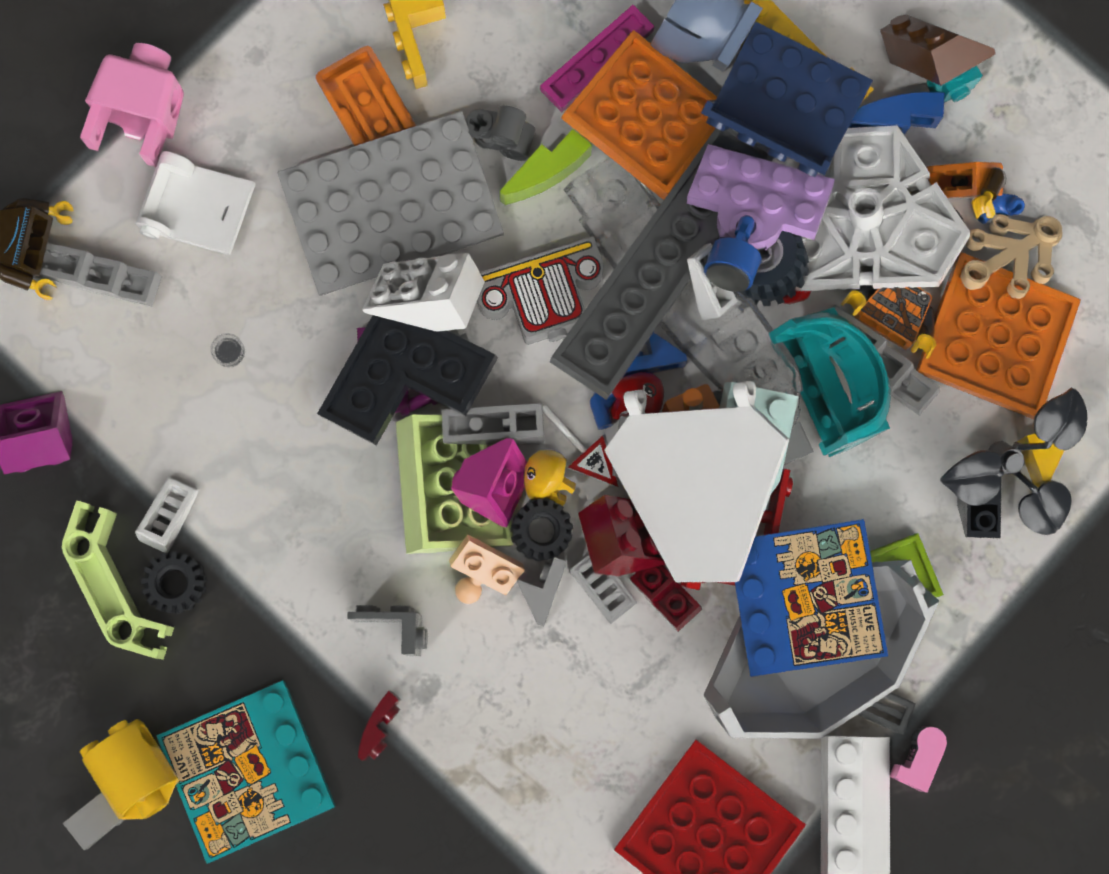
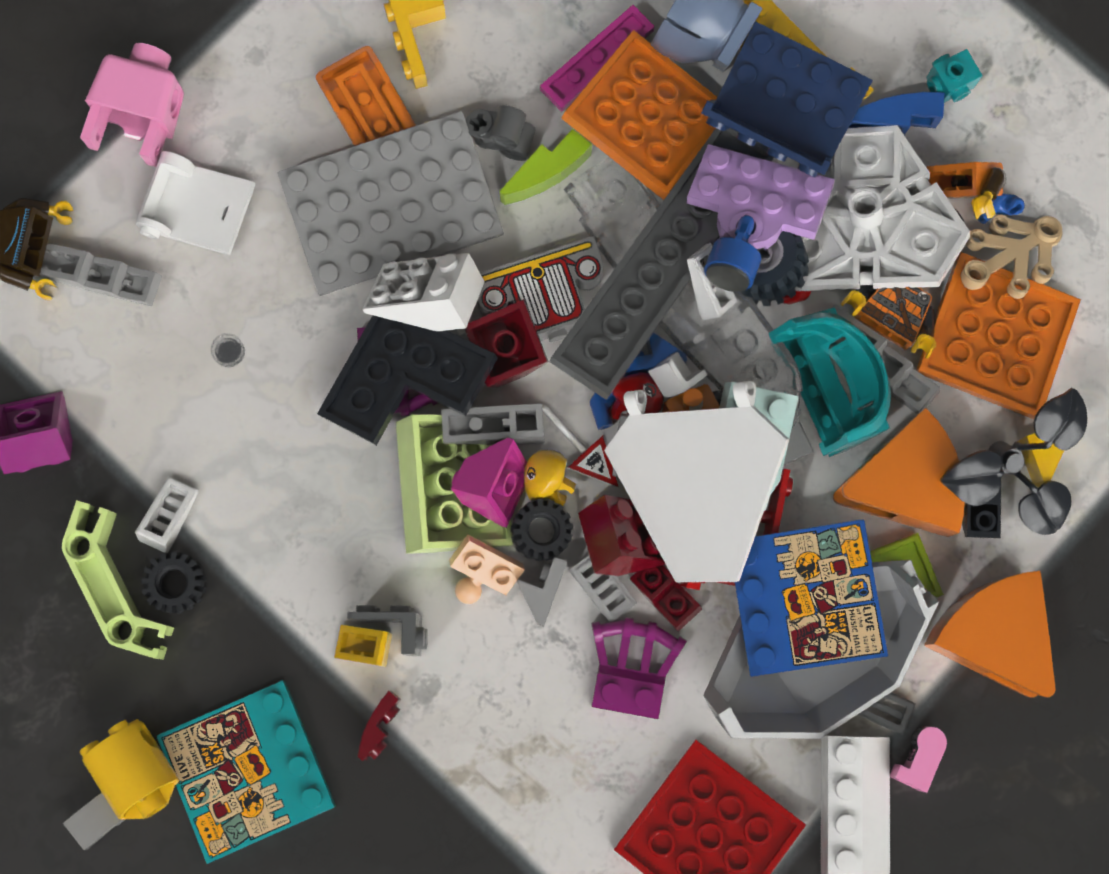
reddish brown slope [880,15,996,86] -> none
none -> yellow slope [334,625,392,667]
none -> dark red slope [464,300,549,388]
none -> magenta plate [591,617,687,719]
none -> white panel [648,352,708,399]
none -> orange piece [833,408,965,537]
none -> orange piece [924,571,1056,697]

